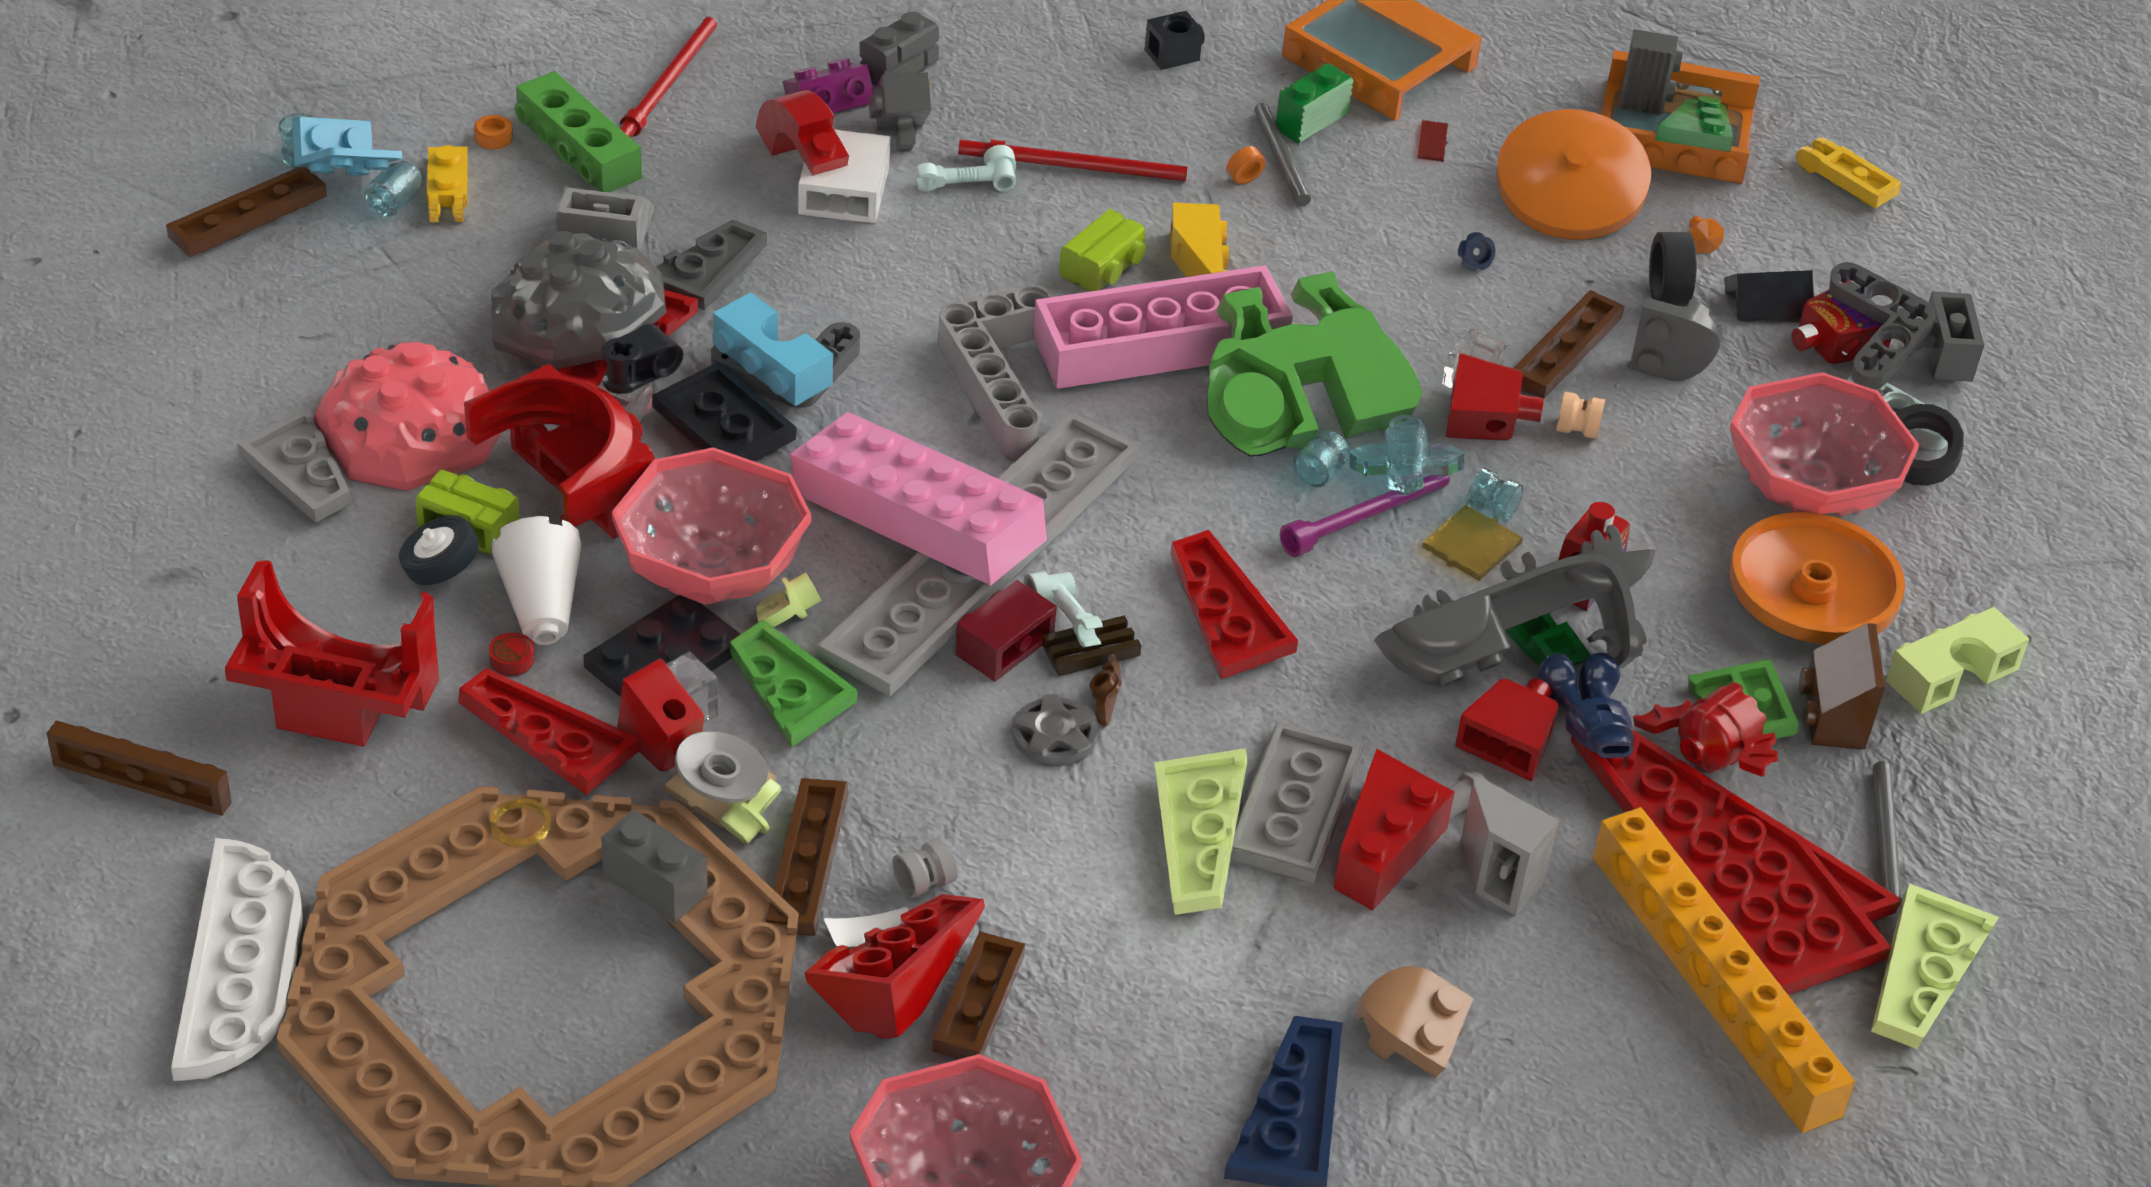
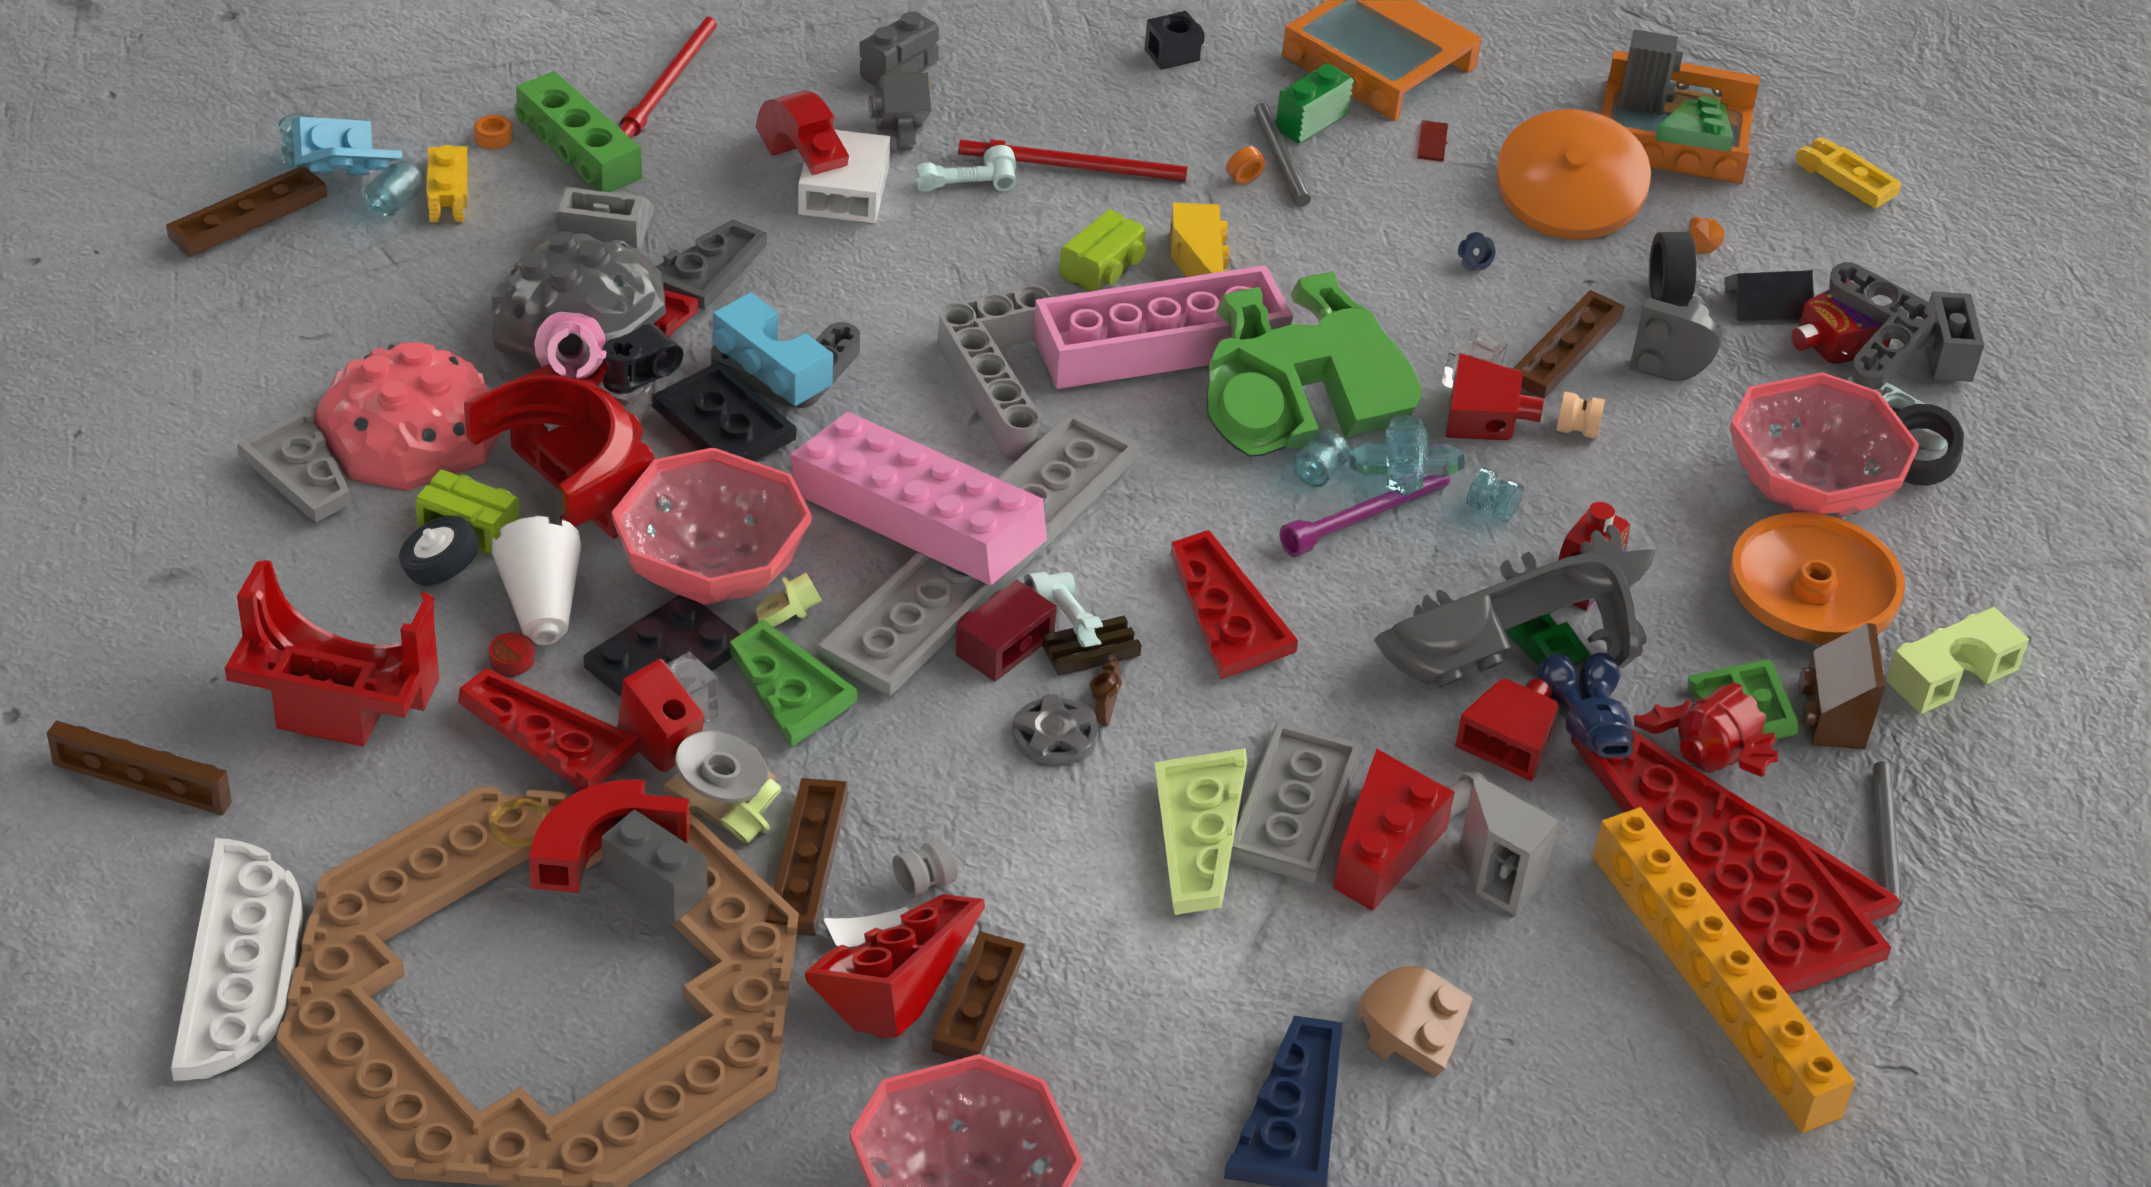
magenta bracket [782,58,873,113] -> none
clear yellow piece [1422,505,1523,581] -> none
yellowish green wing [1871,883,1999,1049] -> none
none -> red arch [529,779,690,893]
none -> bright pink piece [534,312,606,379]

